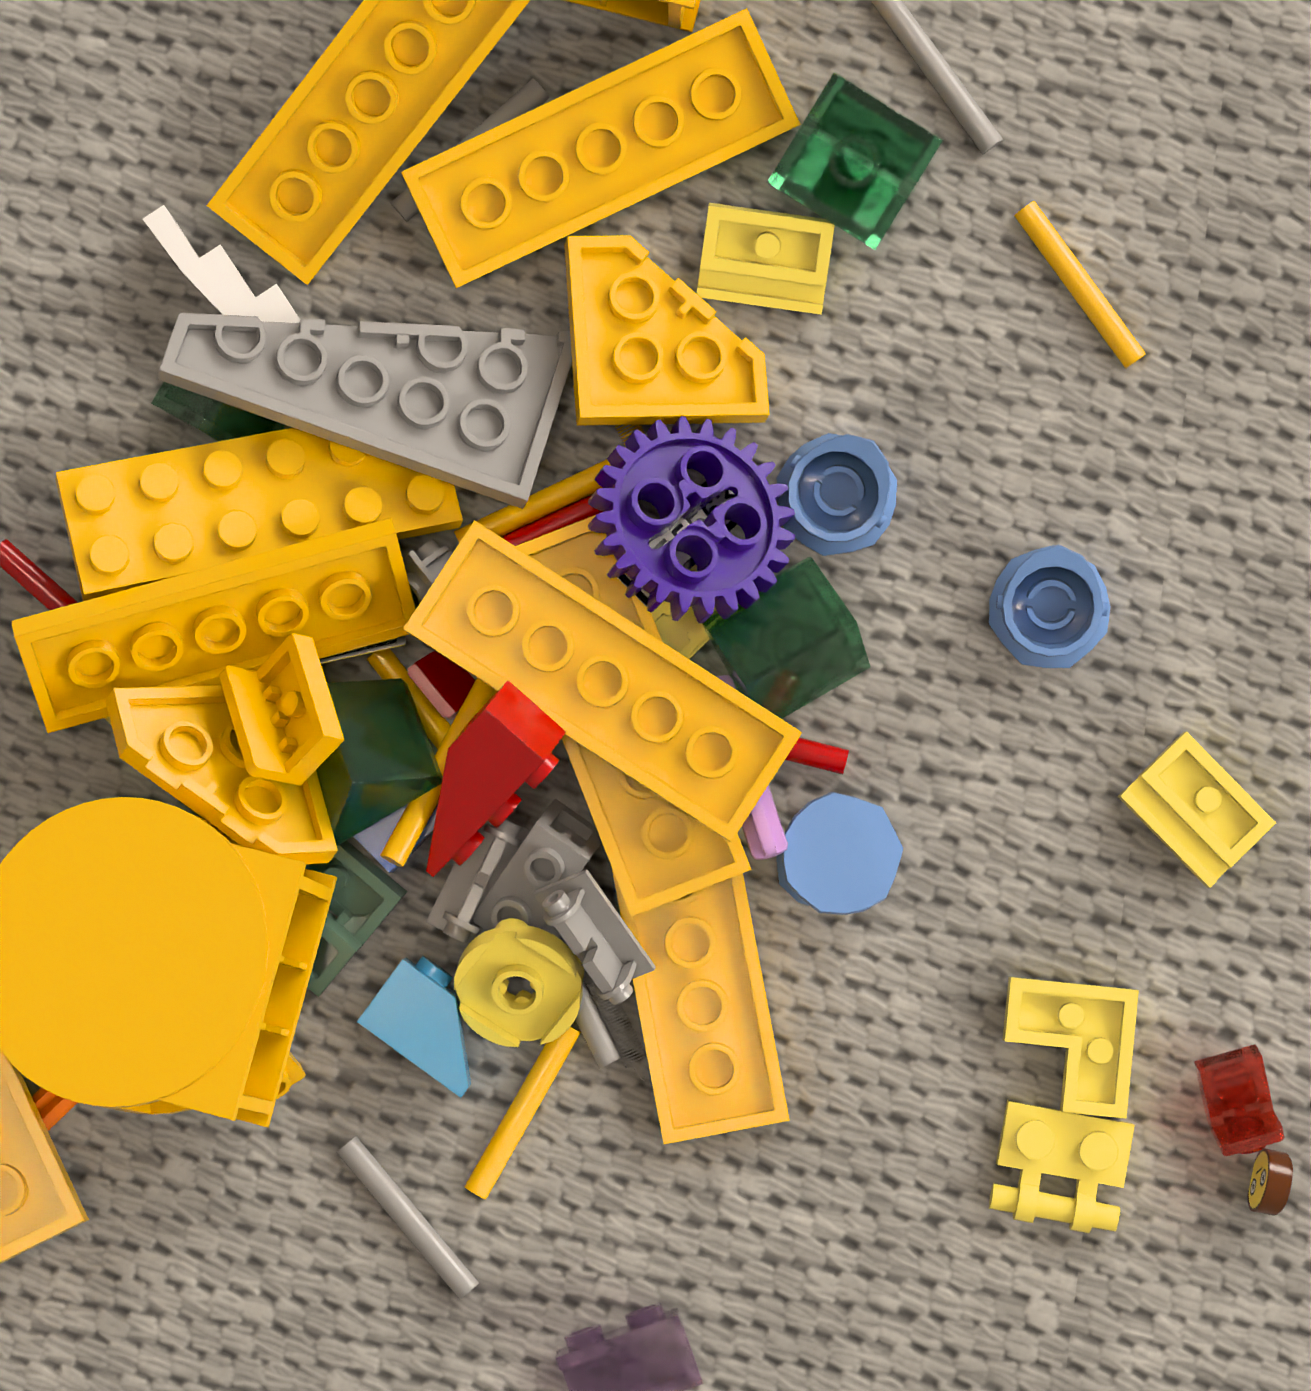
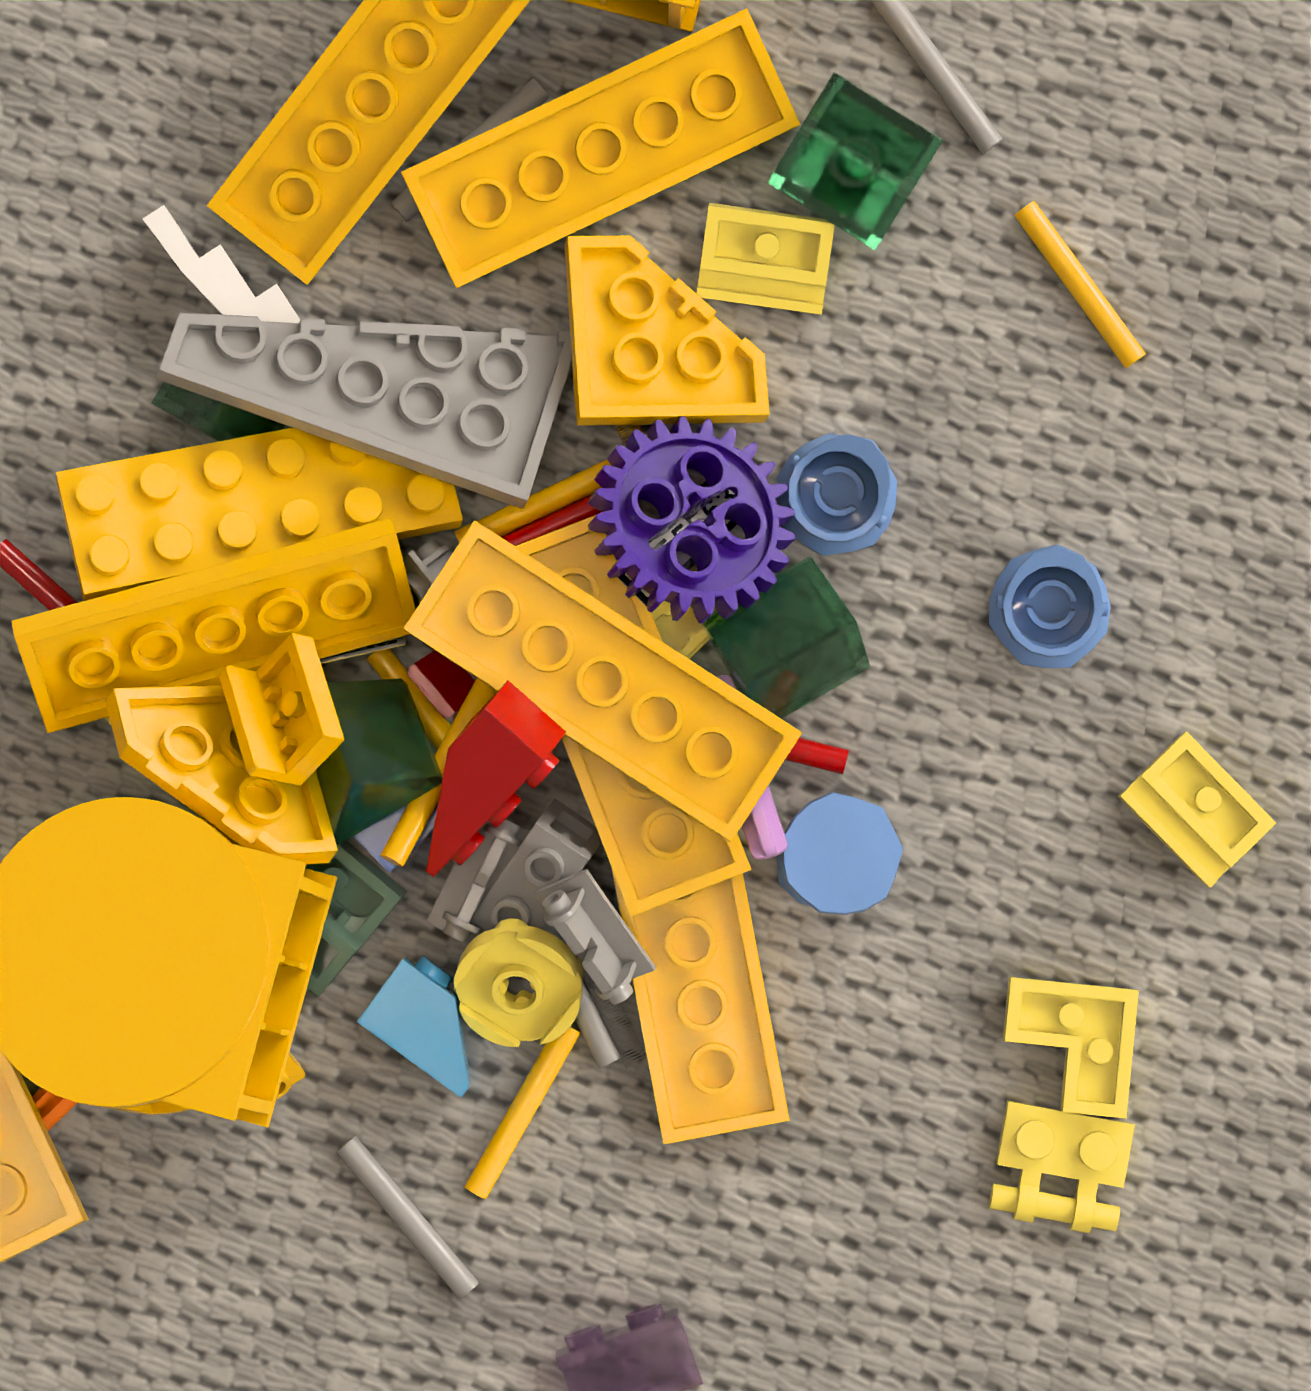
clear red bracket [1194,1044,1285,1156] -> none
reddish brown tile [1248,1148,1293,1216] -> none

